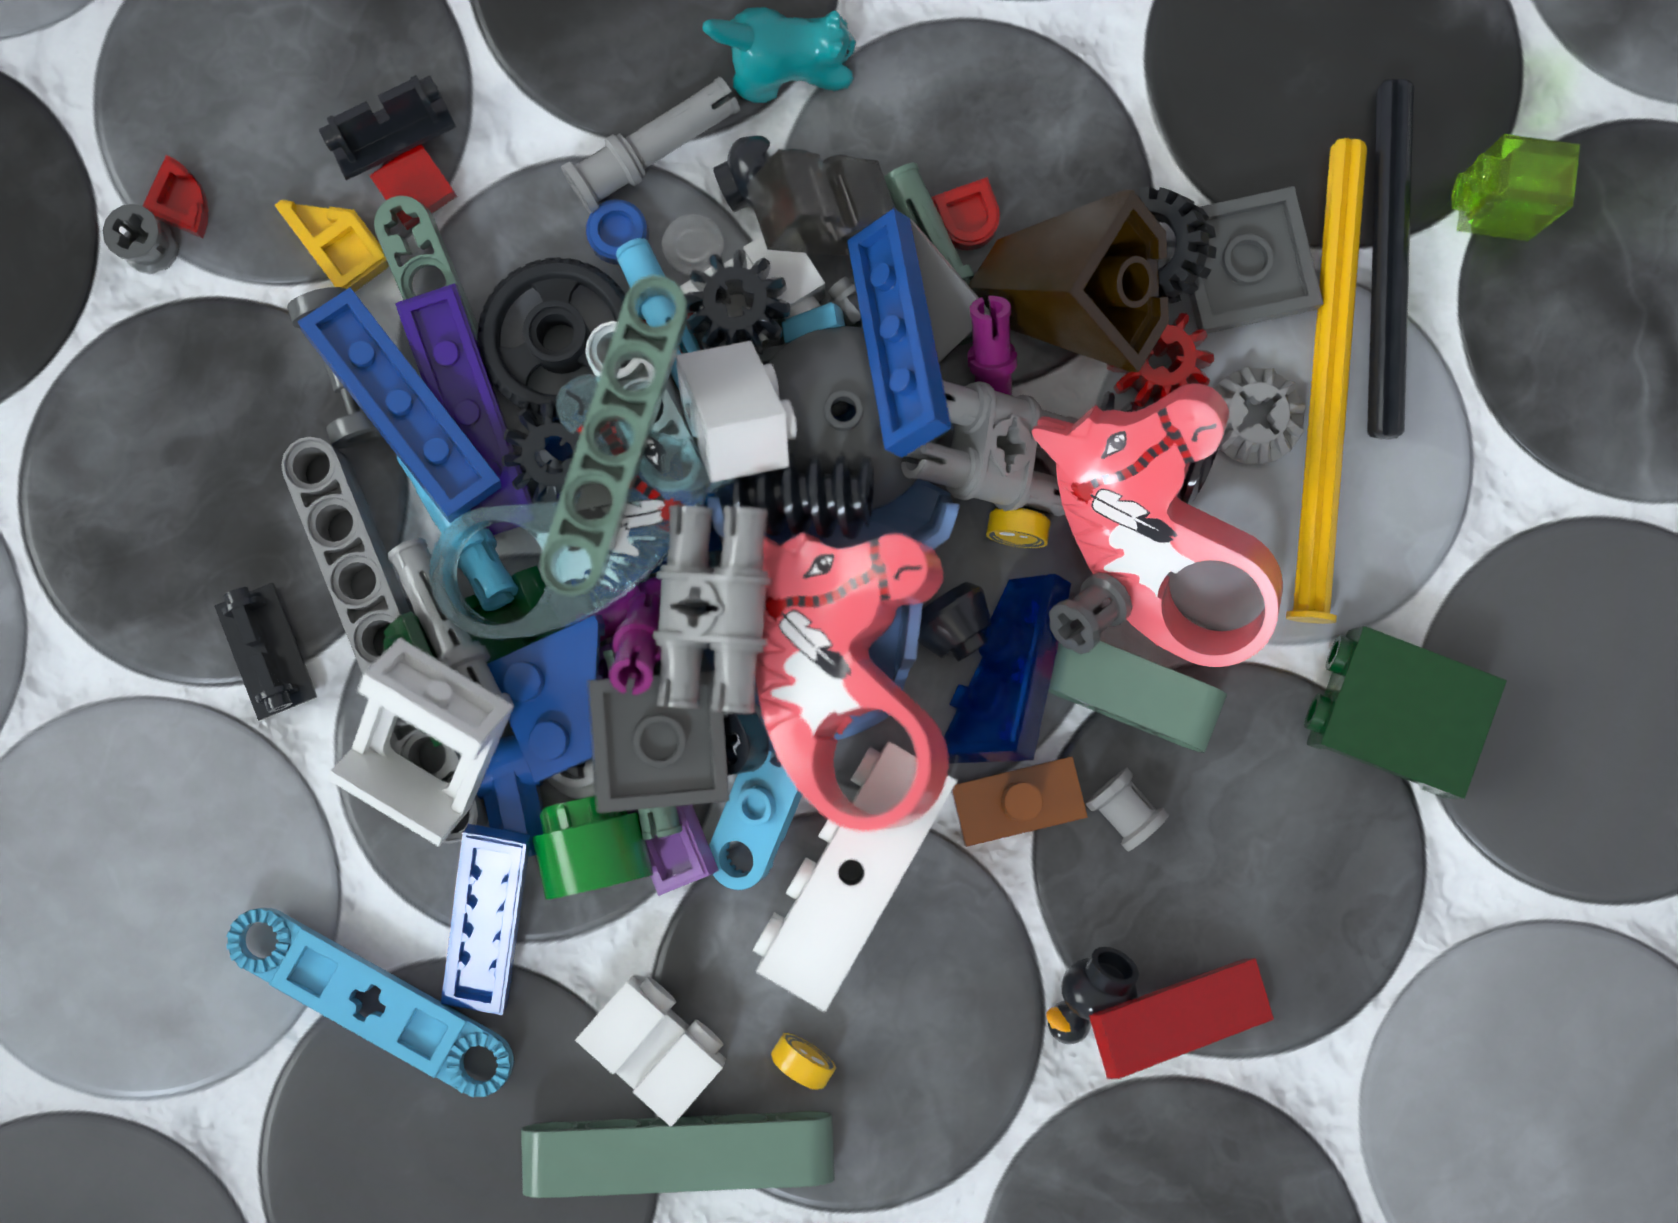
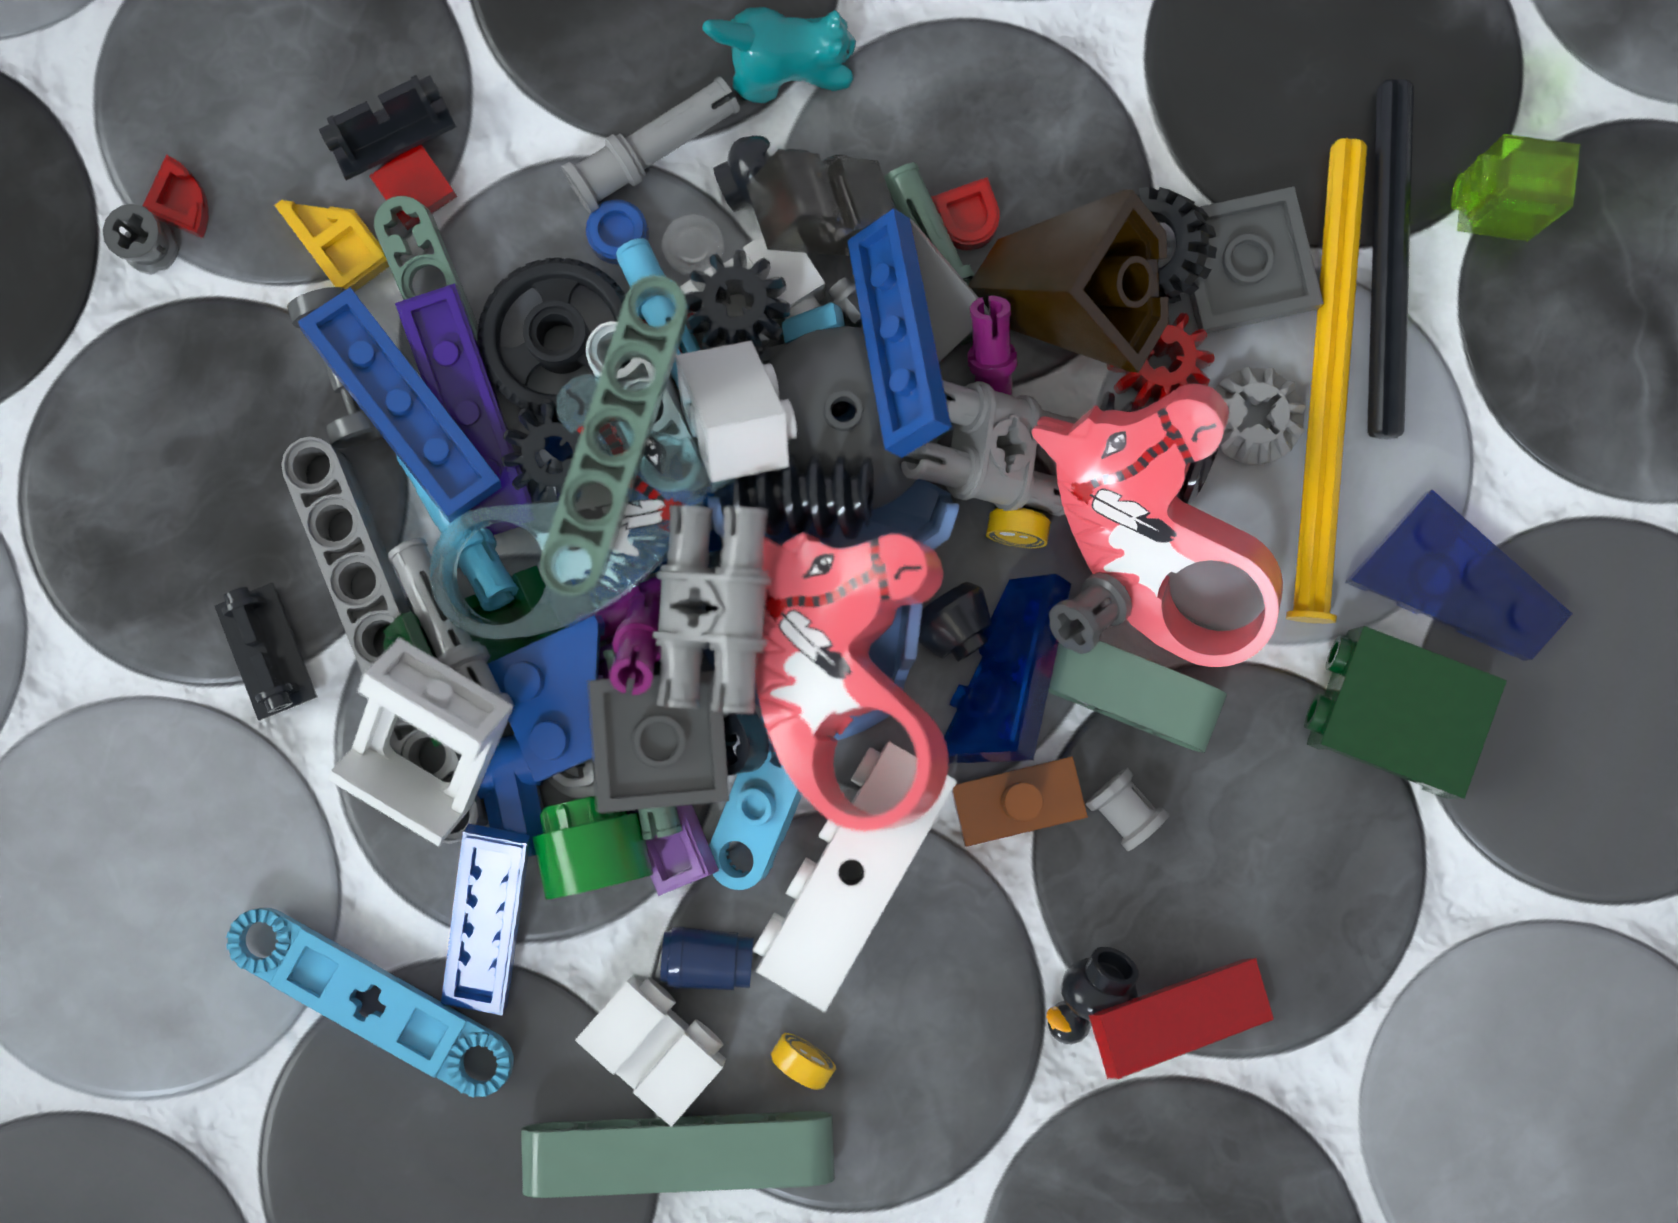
none -> dark blue piece [660,926,754,990]
none -> clear blue wing [1345,490,1573,661]

